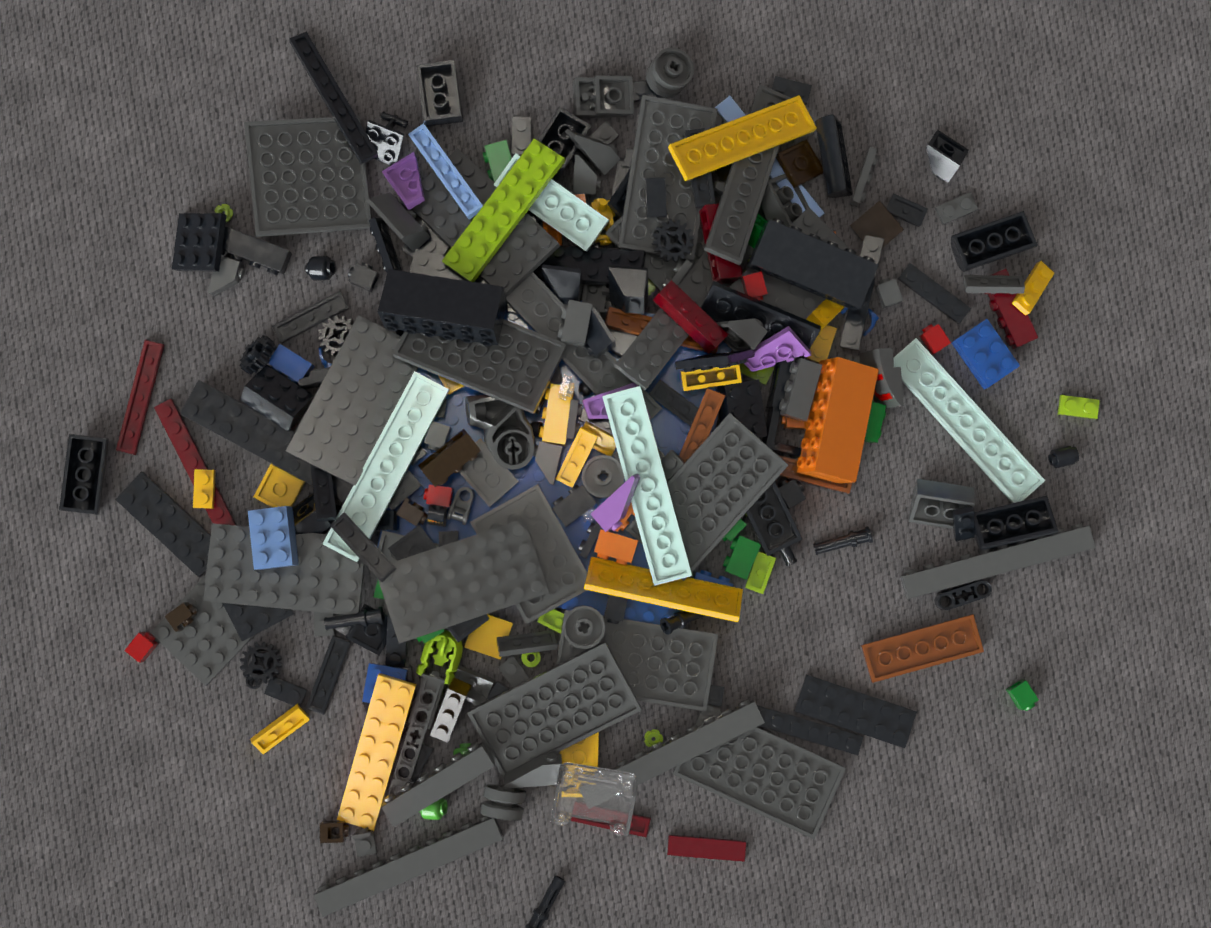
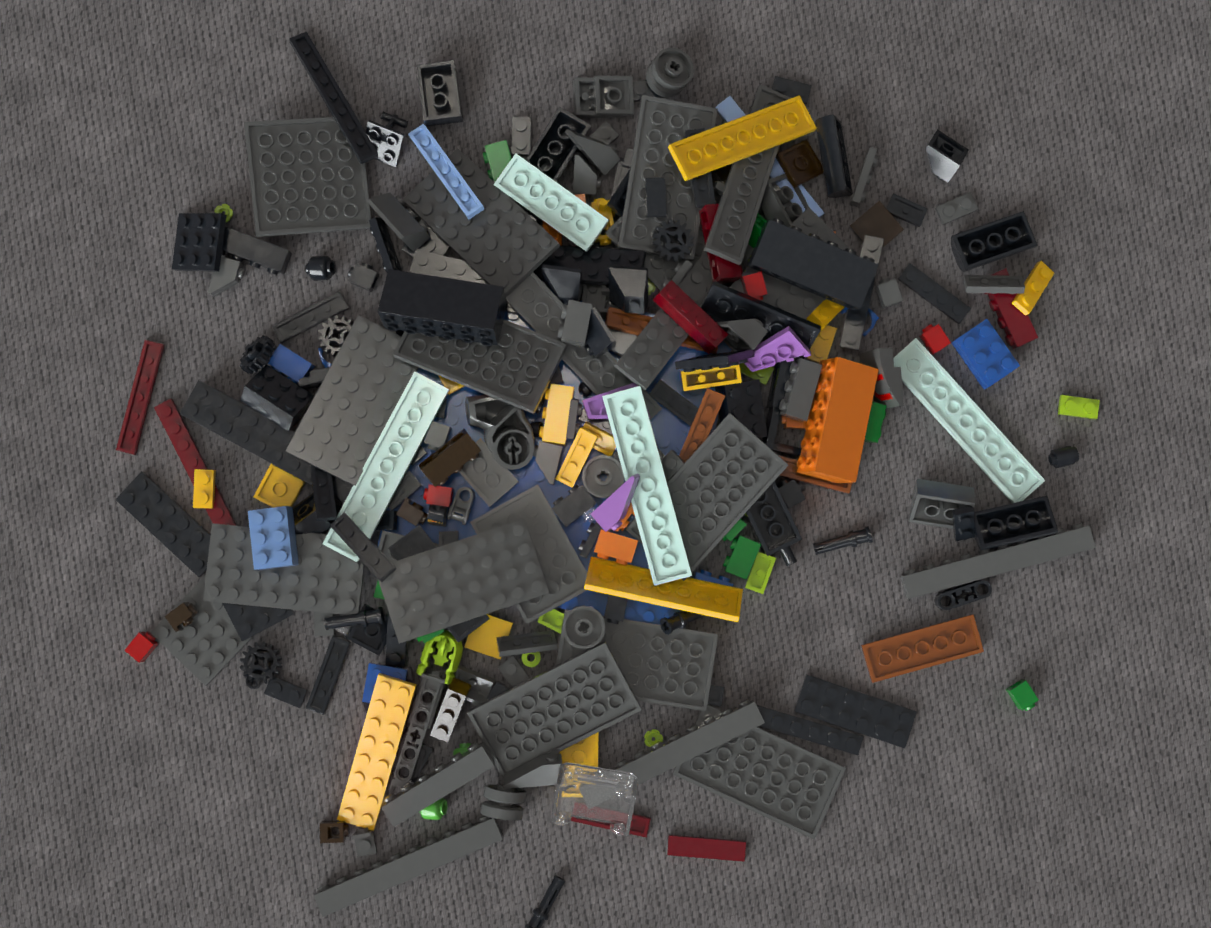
black brick [59,434,109,515] -> none
yellow plate [251,704,310,754] -> none
medium lavender wing [382,152,425,210] -> none
lime plate [442,139,566,282] -> none
clear plate [558,375,575,401] -> none

